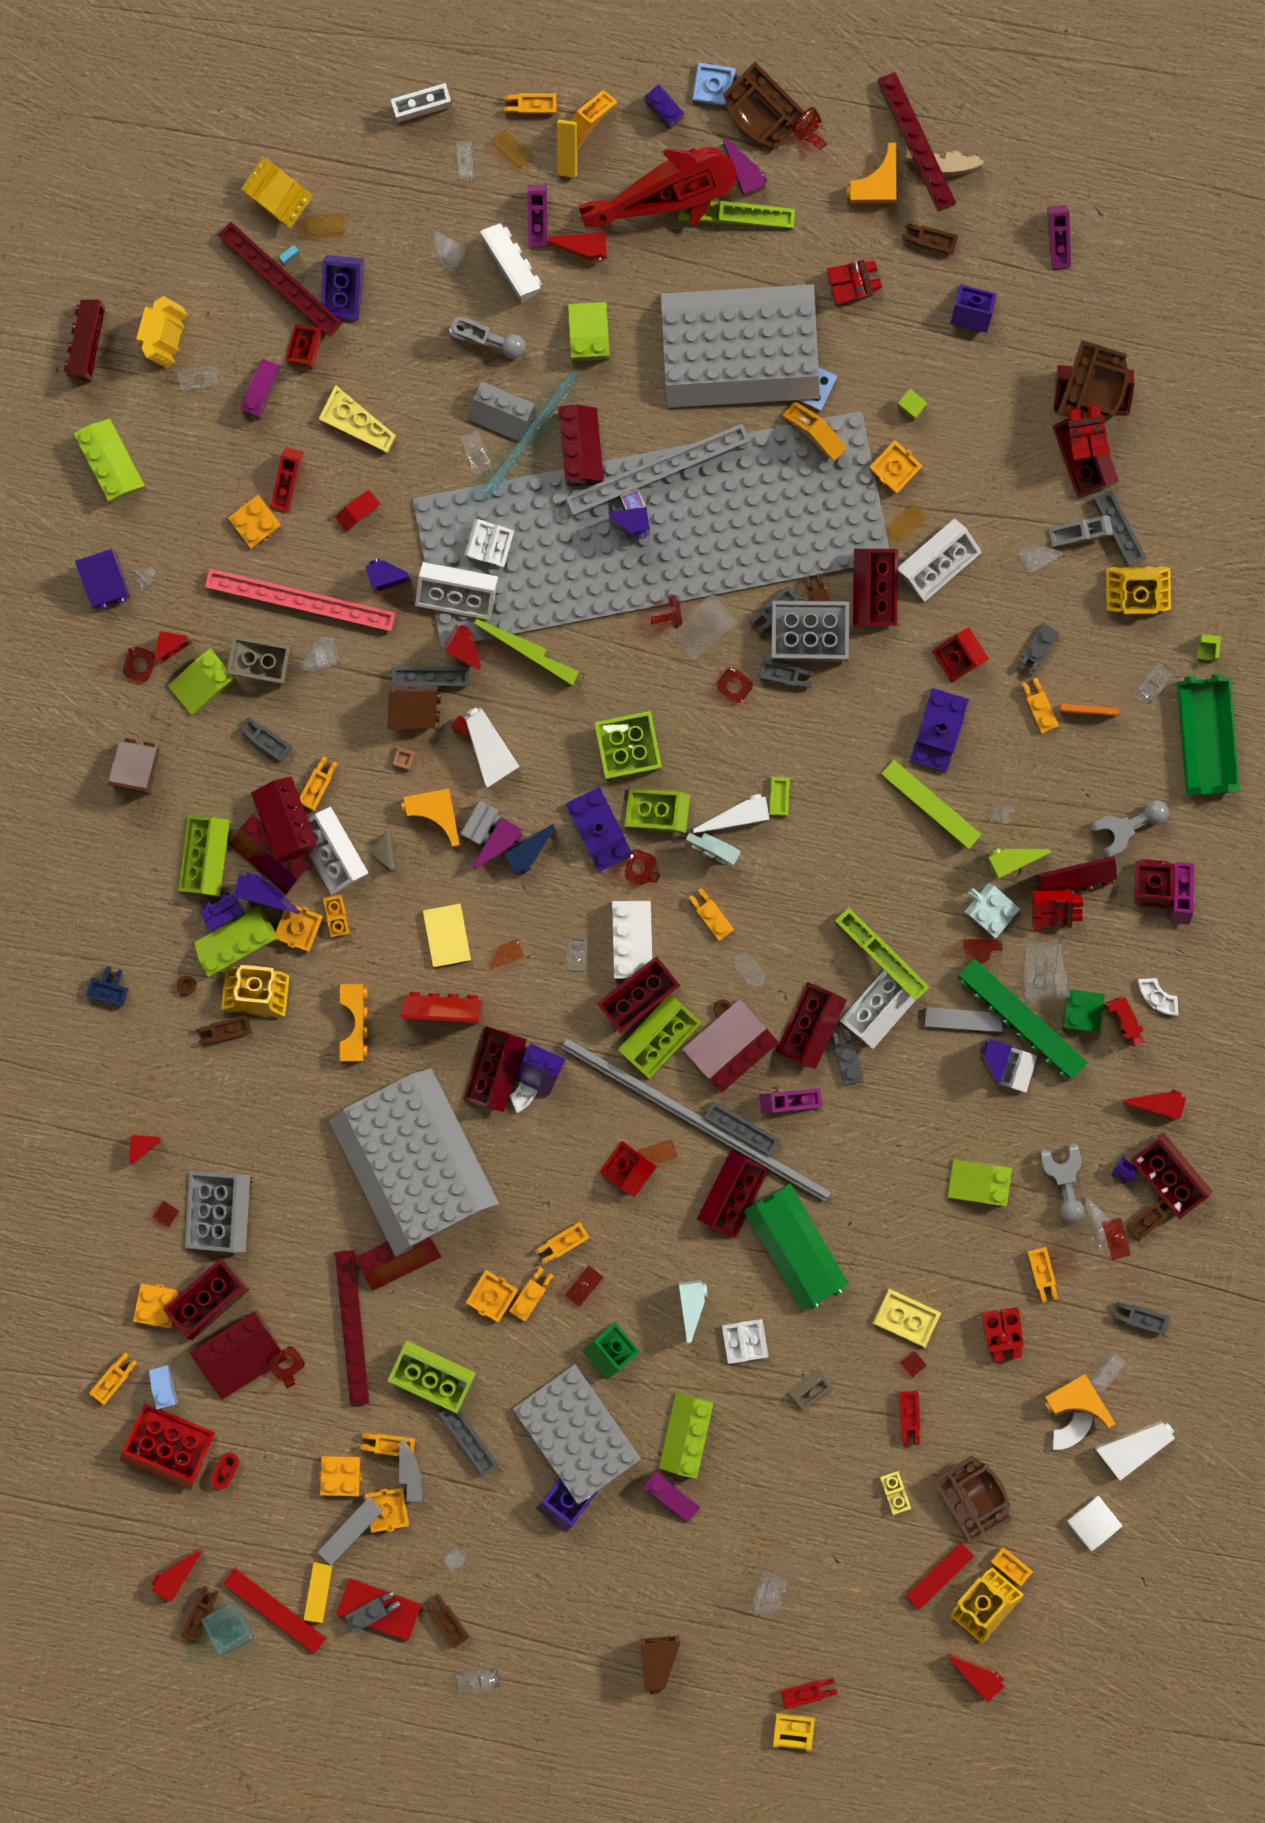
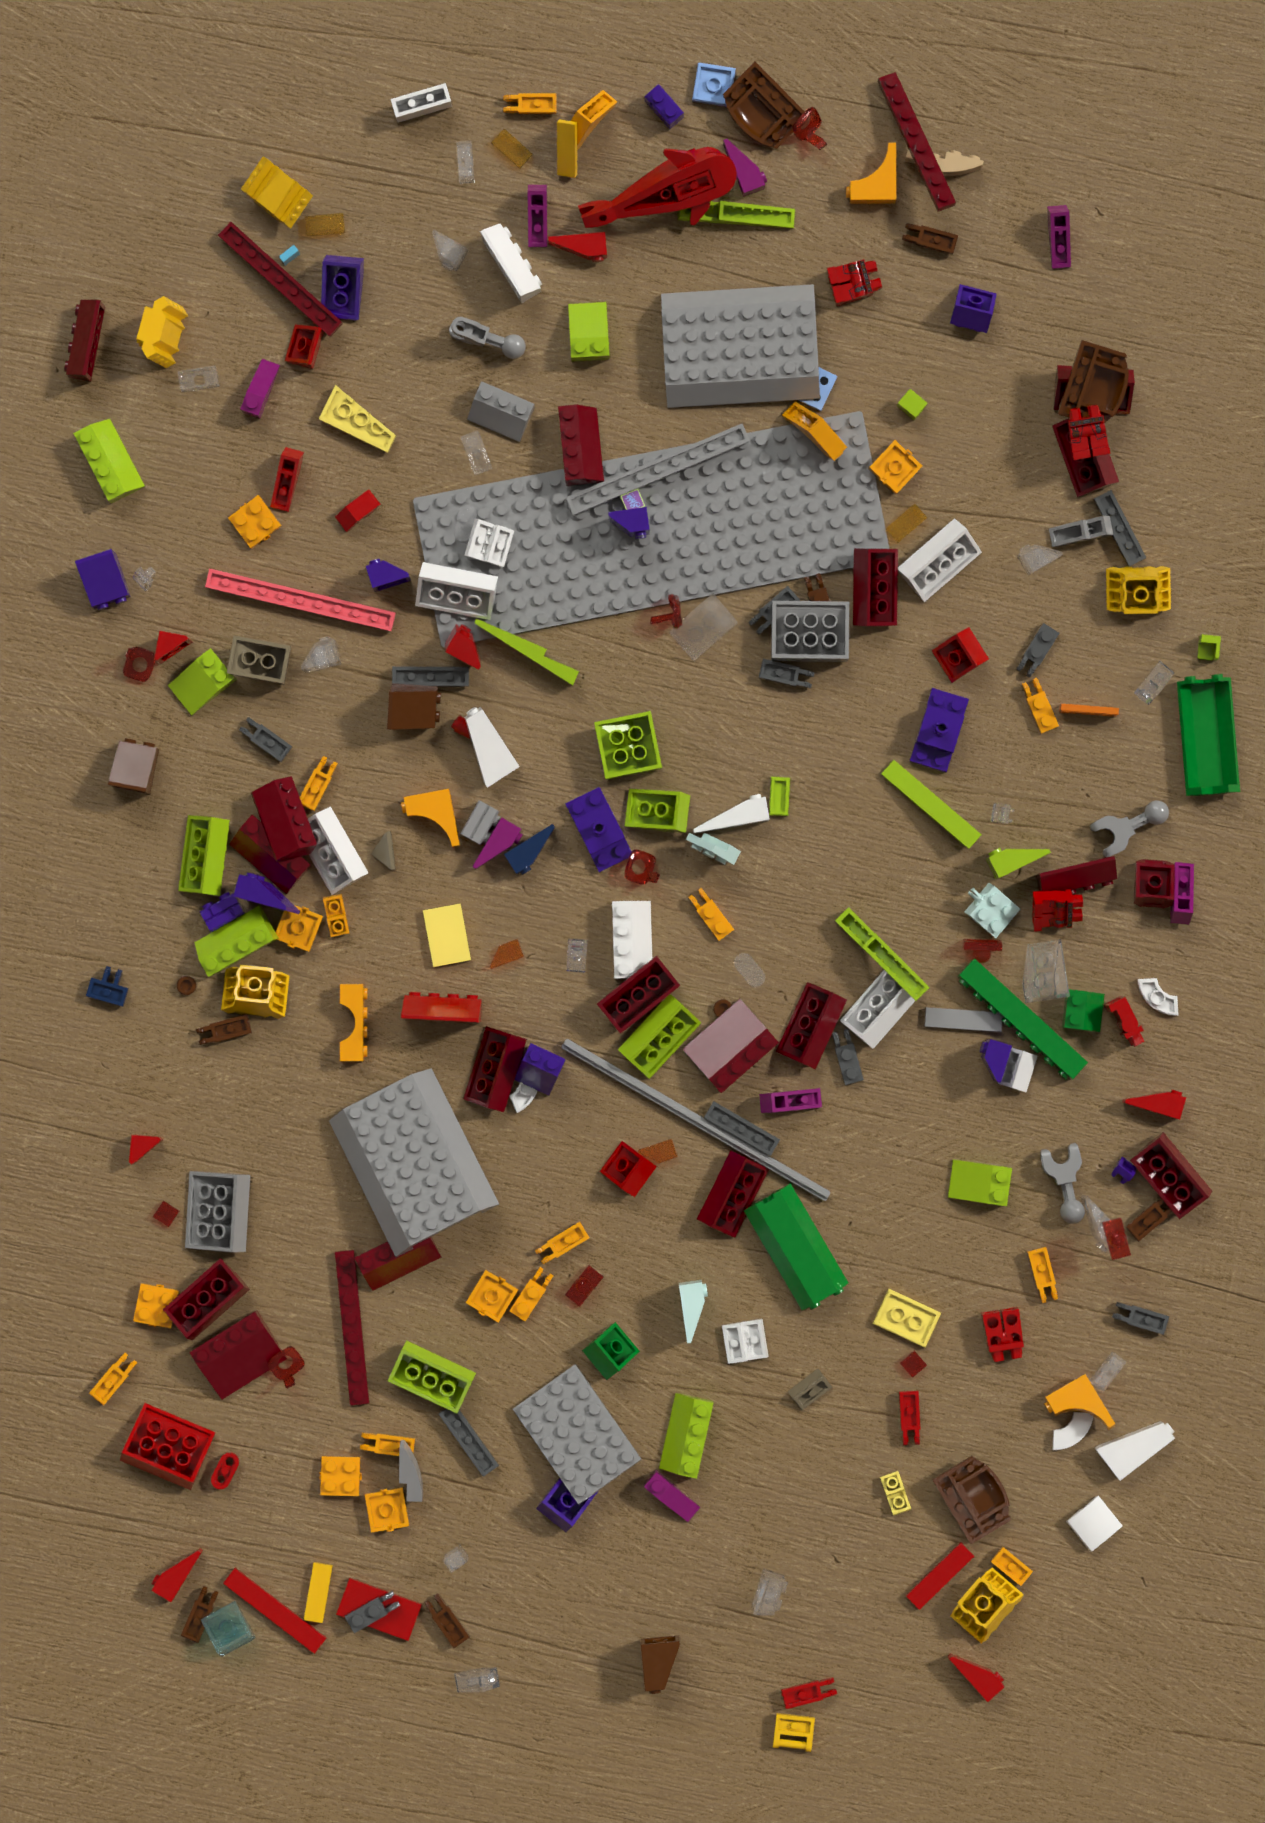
light blue slope [149,1365,178,1409] -> none
light grey tile [318,1497,383,1566] -> none
nougat tile [392,746,416,771] -> none
clear light blue tile [482,371,578,501] -> none
clear red piece [716,667,753,703] -> none

